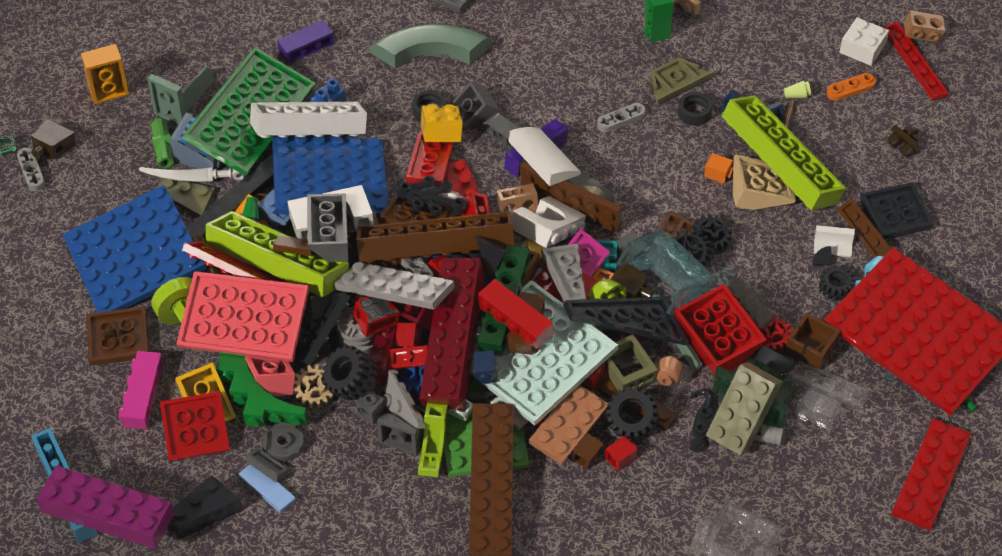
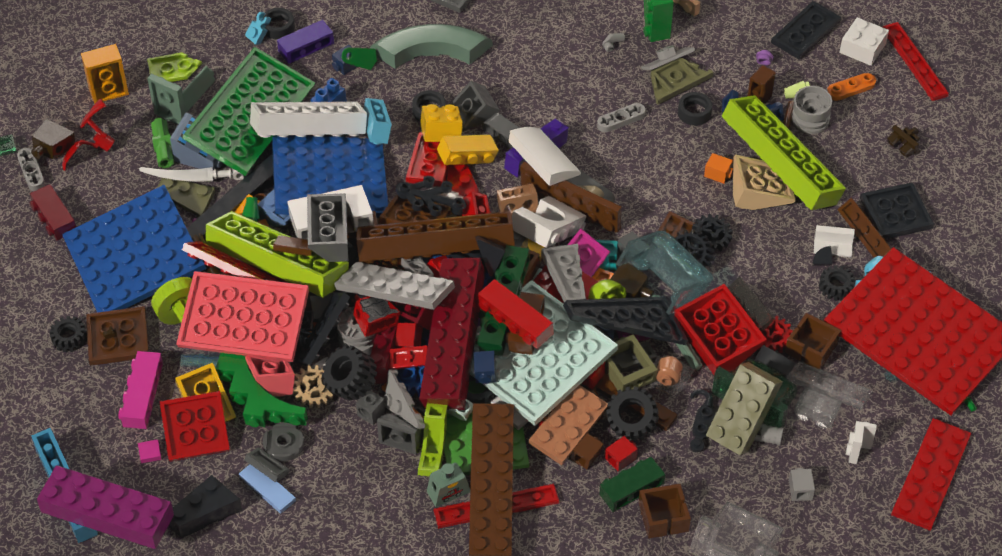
medium nougat brick [904,10,945,42] -> none
none -> dark red brick [29,184,76,241]
none -> black tyre [49,316,87,353]
none -> red plant [62,99,115,171]
none -> dark pink tile [138,439,162,464]
none -> lime tile [147,52,202,82]
none -> clear light blue pin [180,354,219,369]
none -> medium azure plate [245,12,271,45]
none -> black tyre [264,8,295,40]
none -> dark blue brick [332,44,357,75]
none -> green piece [342,47,377,70]
none -> medium azure brick [364,98,392,145]
none -> sand green torso [427,463,471,507]
none -> red tile [433,484,559,529]
none -> yellow brick [437,135,499,165]
none -> dark green brick [599,457,665,512]
none -> light grey arm [602,33,625,52]
none -> reddish brown piece [638,484,691,539]
none -> light grey piece [641,45,695,70]
none -> reddish brown brick [747,65,776,104]
none -> medium lavender plate [756,50,774,65]
none -> black plate [771,1,841,60]
none -> light grey brick [789,468,815,501]
none -> light grey wheel [792,86,832,134]
none -> white bracket [846,421,877,464]

